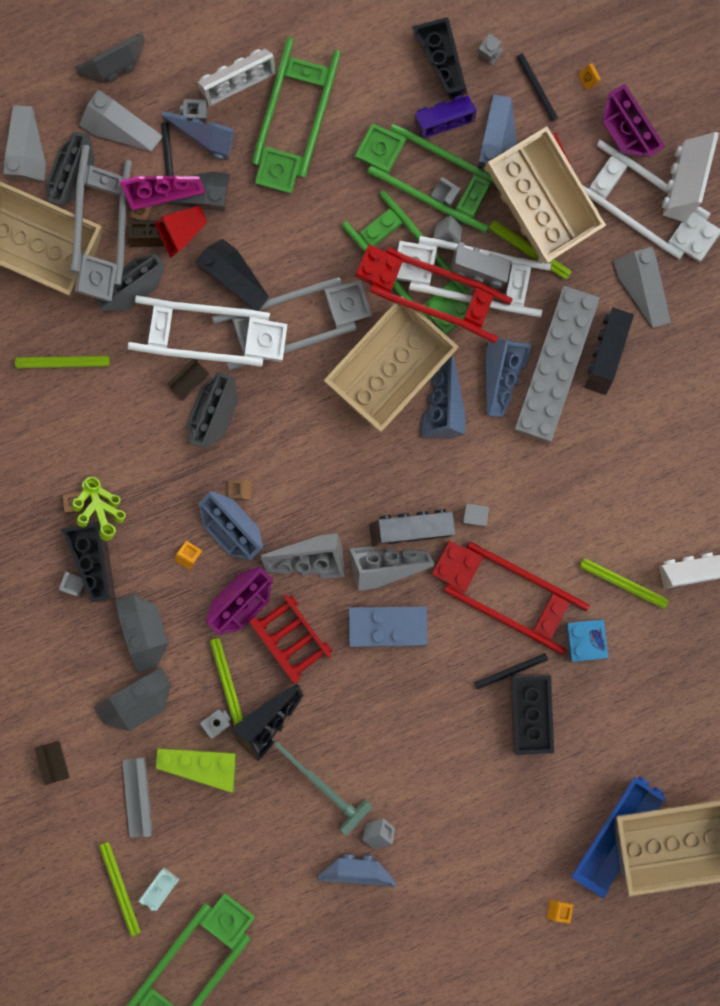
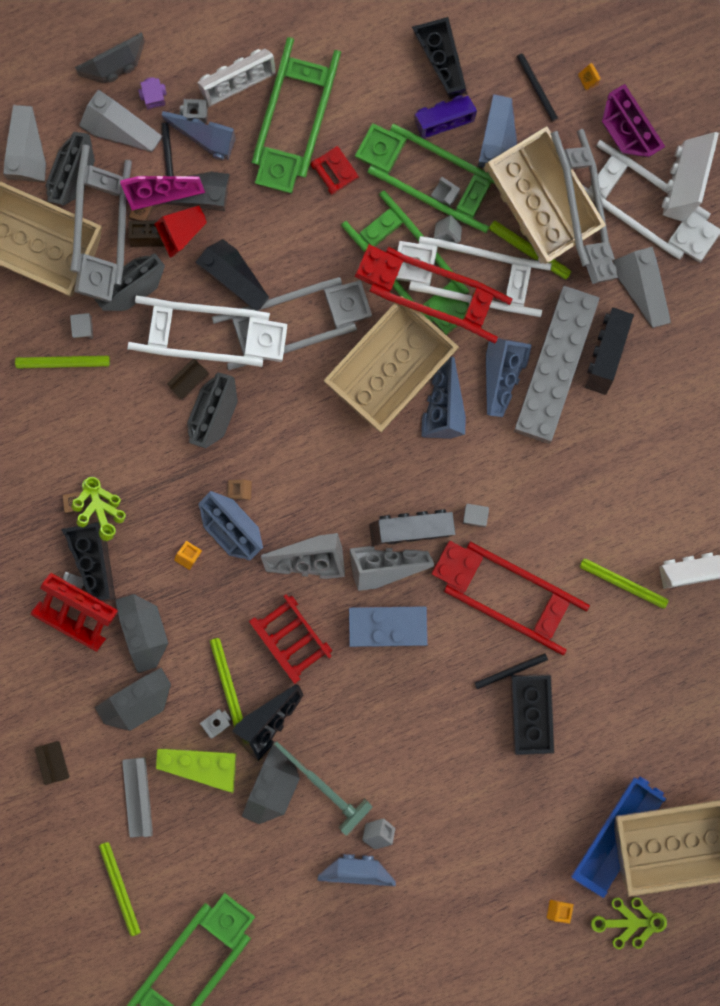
light aqua hinge [139,868,179,911] -> none
magenta wedge [205,566,273,635] -> none
light grey wedge [449,241,511,289] -> none
light grey brick [477,33,503,66] -> none
dark azure slope [565,620,608,662] -> none
none -> red fence [30,573,118,652]
none -> light grey panel [70,313,94,339]
none -> medium lavender brick [138,77,167,109]
none -> dark grey wedge [241,745,300,824]
none -> red plate [310,146,359,195]
none -> light grey plate [550,129,618,284]
none -> lime plant [591,897,667,949]

